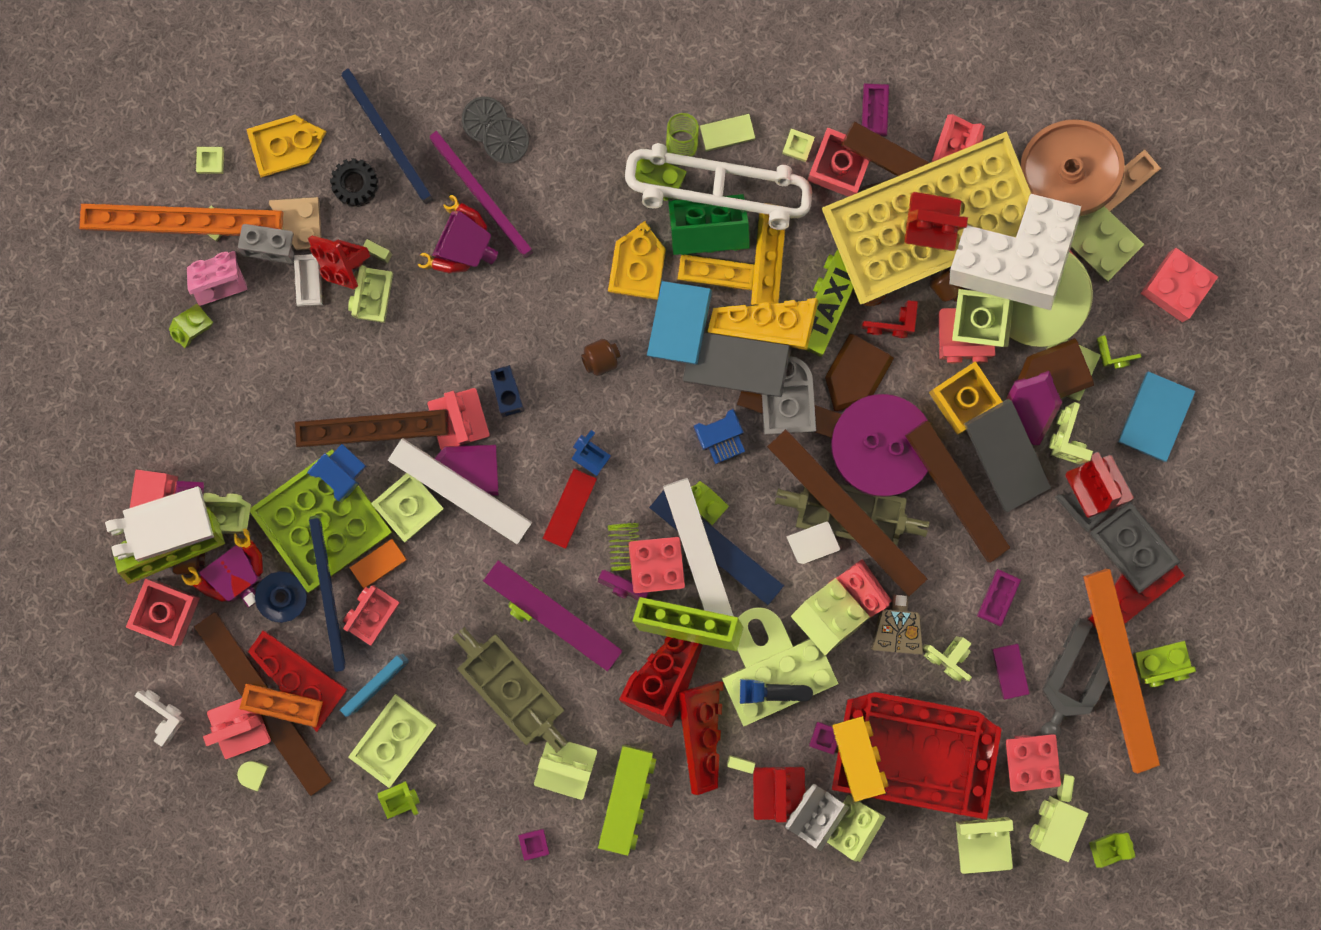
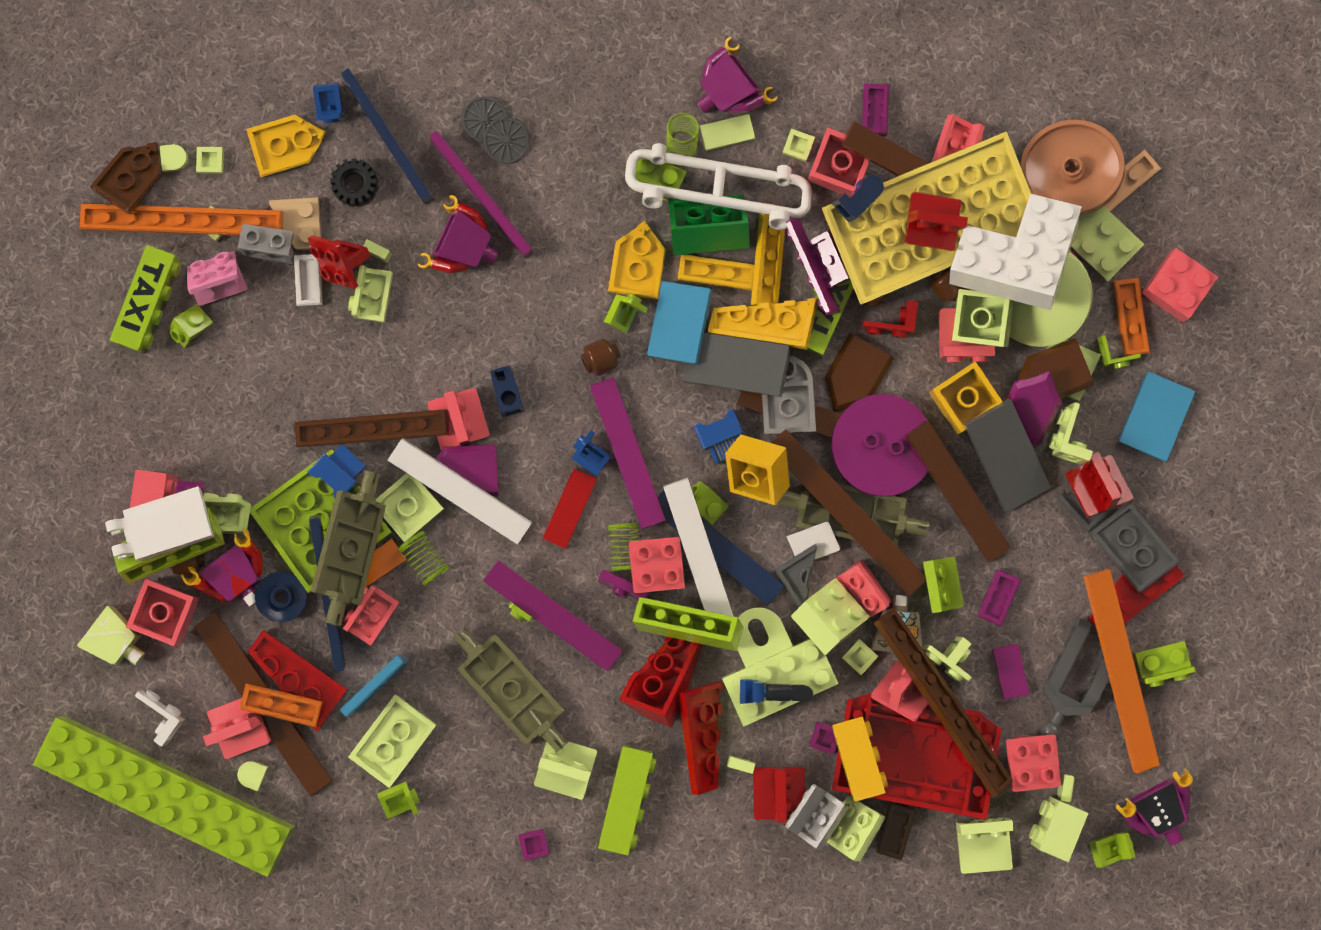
none -> lime brick [32,716,295,877]
none -> yellowish green torso [77,606,145,666]
none -> reddish brown tile [90,142,162,214]
none -> lime brick [109,245,181,353]
none -> yellowish green tile [160,144,188,172]
none -> olive plate [311,471,386,626]
none -> blue bracket [313,83,343,124]
none -> lime piece [398,531,450,586]
none -> magenta tile [590,377,666,530]
none -> lime bracket [604,294,648,334]
none -> magenta torso [697,37,778,114]
none -> yellow brick [725,434,790,505]
none -> dark grey tile [774,544,817,607]
none -> bracket [786,219,850,315]
none -> dark blue leg [831,175,884,222]
none -> yellowish green tile [841,639,878,675]
none -> coral bracket [871,662,929,722]
none -> reddish brown tile [874,608,1013,797]
none -> dark brown plate [876,802,916,860]
none -> lime bracket [923,557,964,613]
none -> orange tile [1112,278,1150,357]
none -> torso [1116,768,1193,846]

